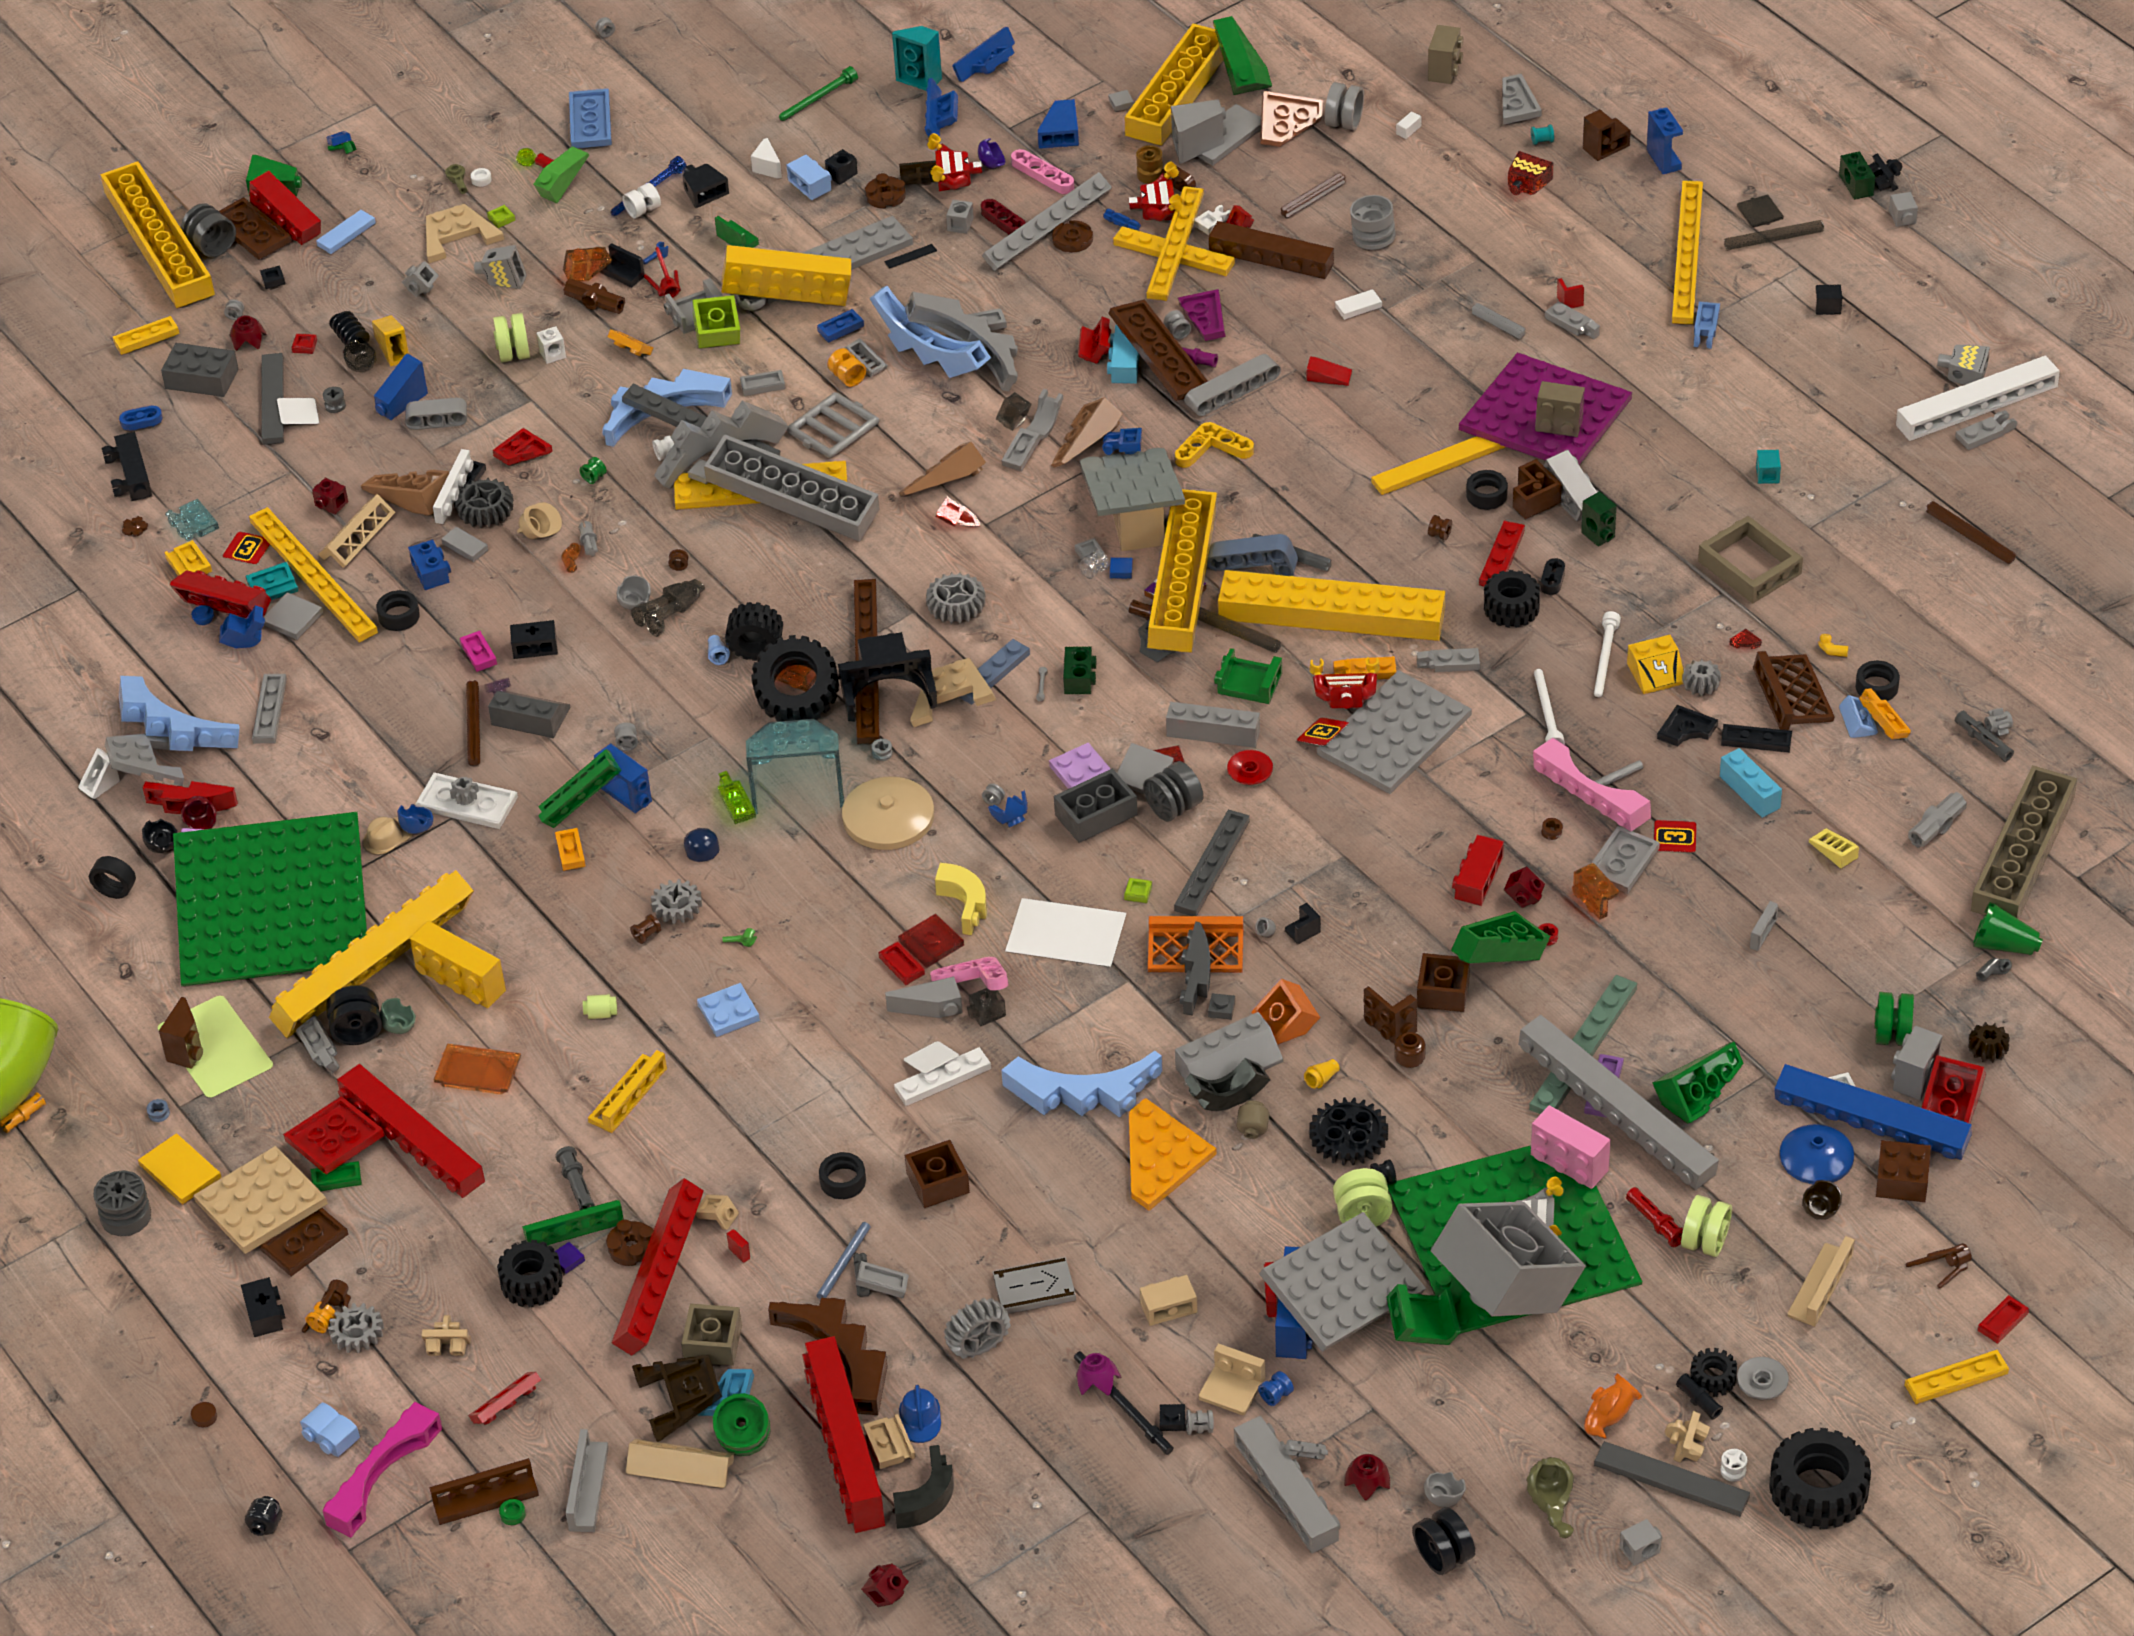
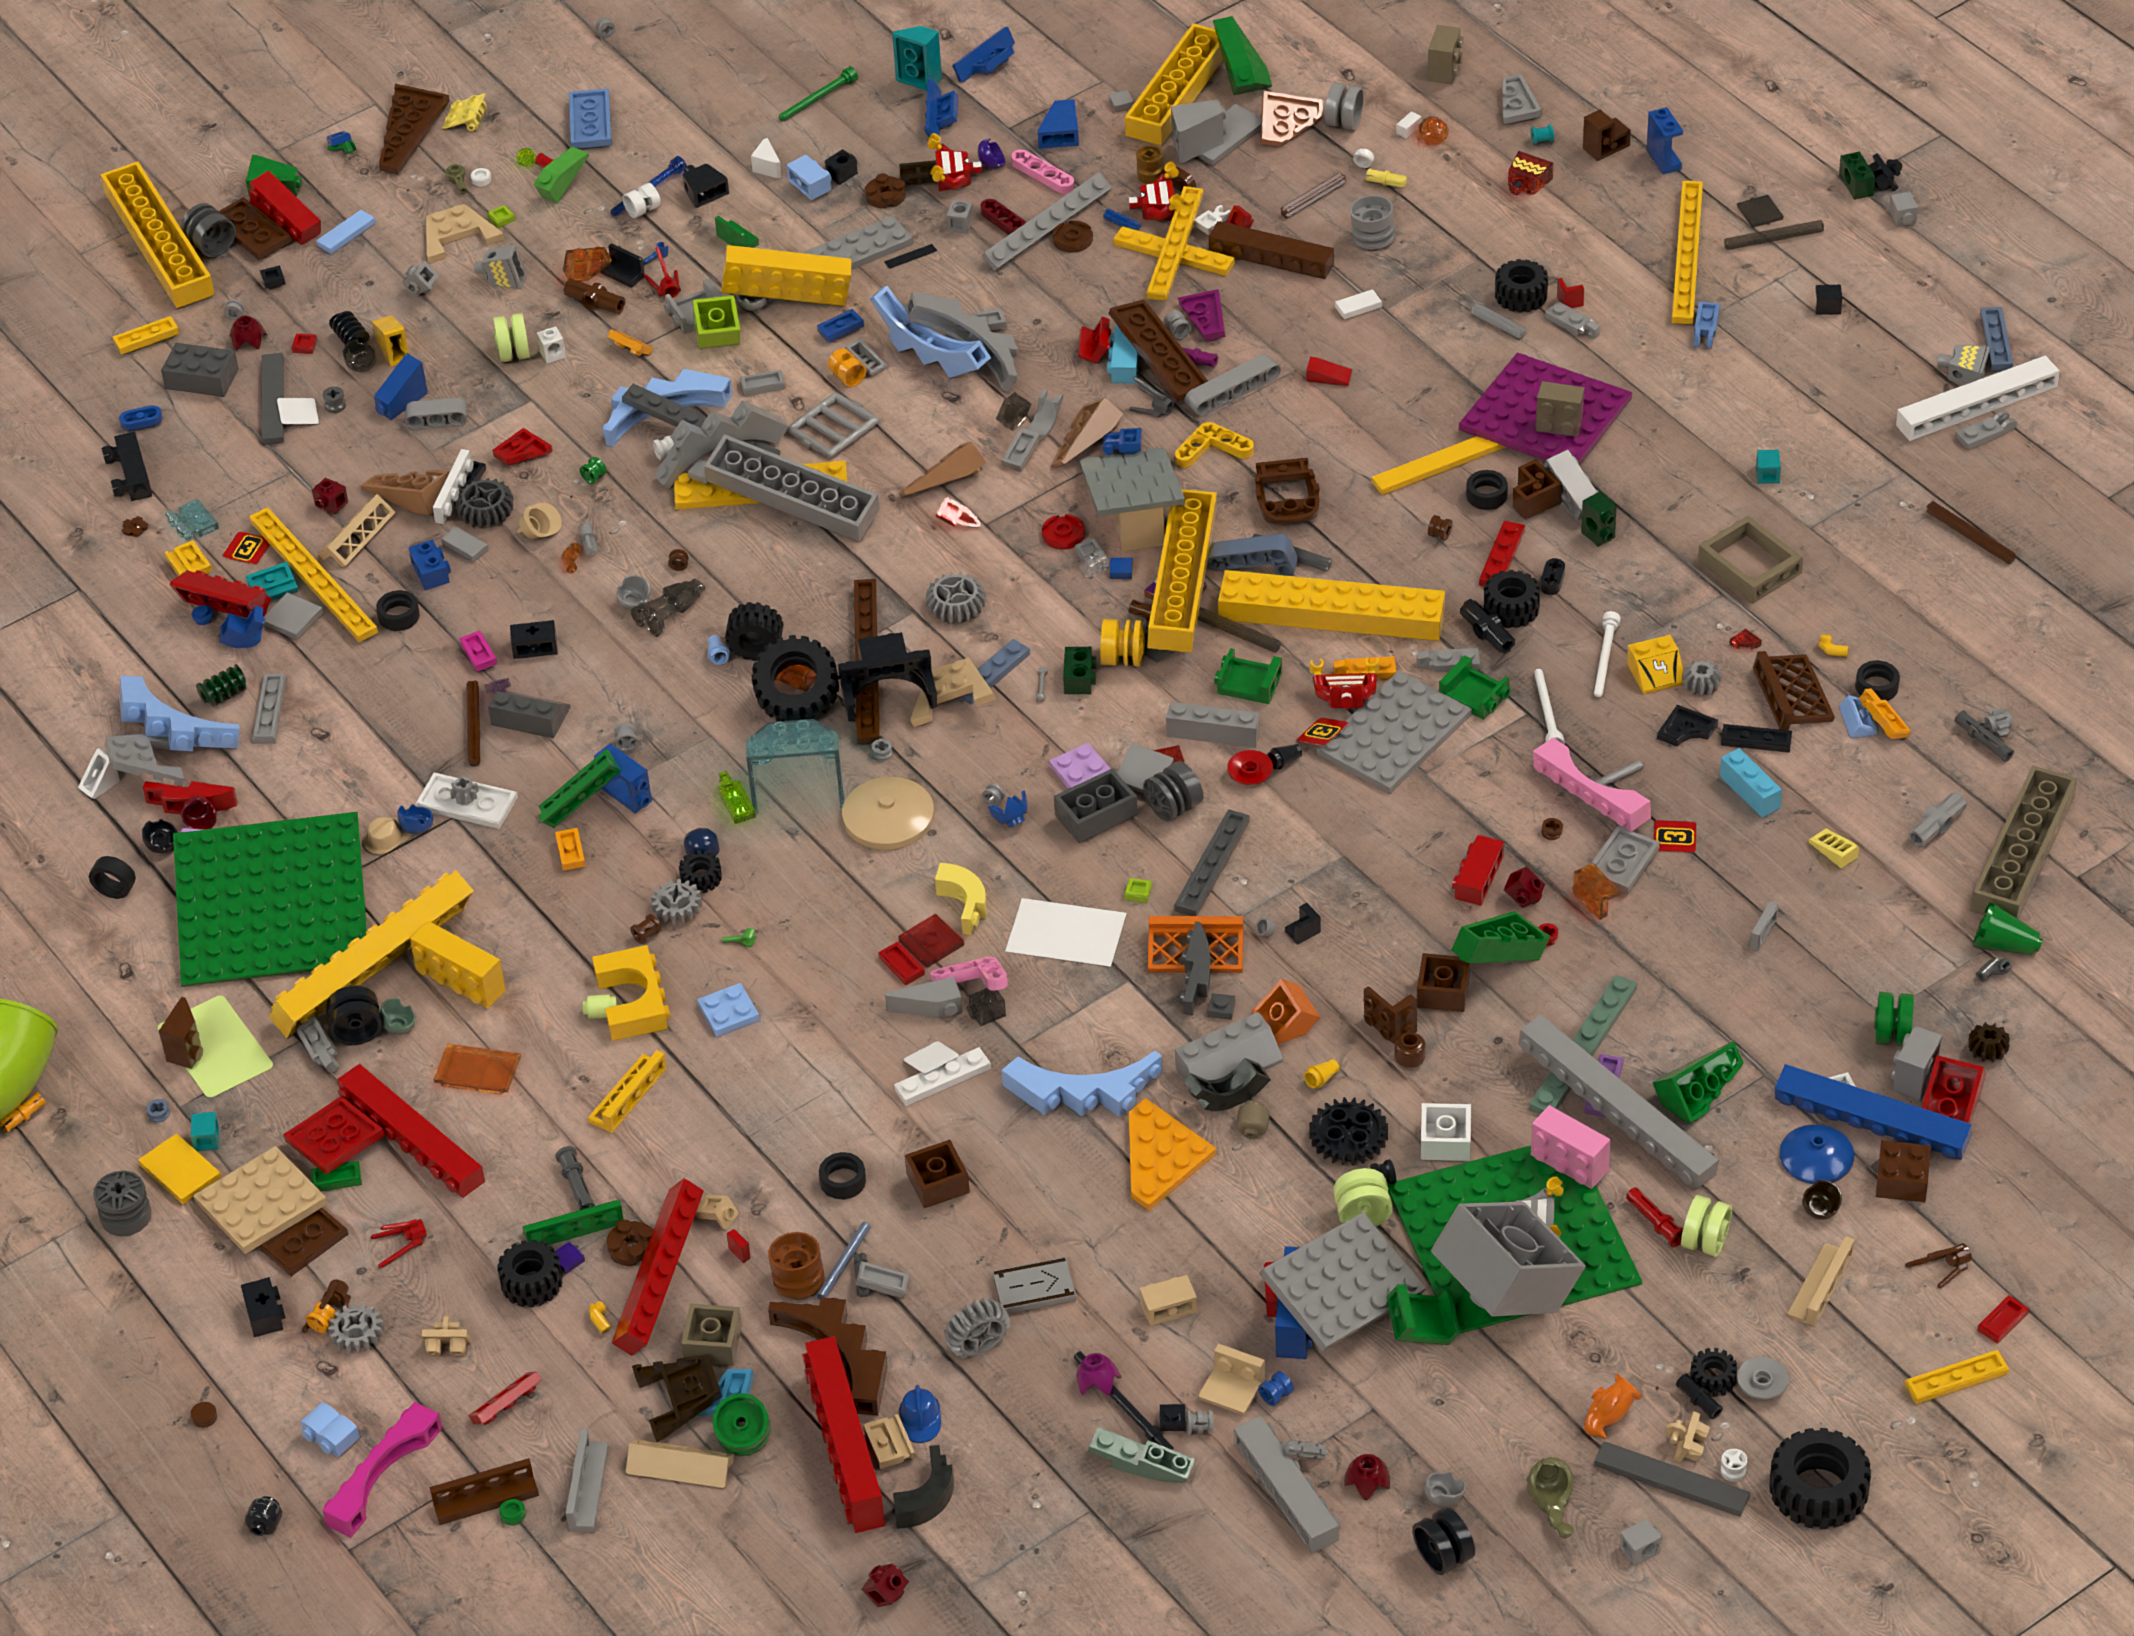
none -> teal brick [191,1112,219,1152]
none -> dark green piece [196,664,247,707]
none -> red plant [371,1219,427,1268]
none -> reddish brown wing [379,83,450,174]
none -> light yellow hinge [441,93,487,131]
none -> yellow arm [588,1301,612,1334]
none -> yellow arch [592,945,671,1041]
none -> black tyre [679,850,722,893]
none -> dark orange wheel [768,1232,825,1299]
none -> red tile [1042,514,1085,550]
none -> sand green slope [1088,1427,1195,1482]
none -> yellow wheel [1100,619,1145,667]
none -> dark grey plant [1129,377,1174,417]
none -> reddish brown slope [1255,458,1320,524]
none -> black cone [1267,744,1302,769]
none -> white tile [1353,148,1374,168]
none -> light yellow axle [1366,168,1407,188]
none -> clear orange hair [1416,116,1449,145]
none -> white brick [1421,1103,1471,1161]
none -> green panel [1439,655,1511,720]
none -> black piece [1460,599,1515,654]
none -> black tyre [1495,259,1548,313]
none -> sand blue plate [1980,307,2013,371]

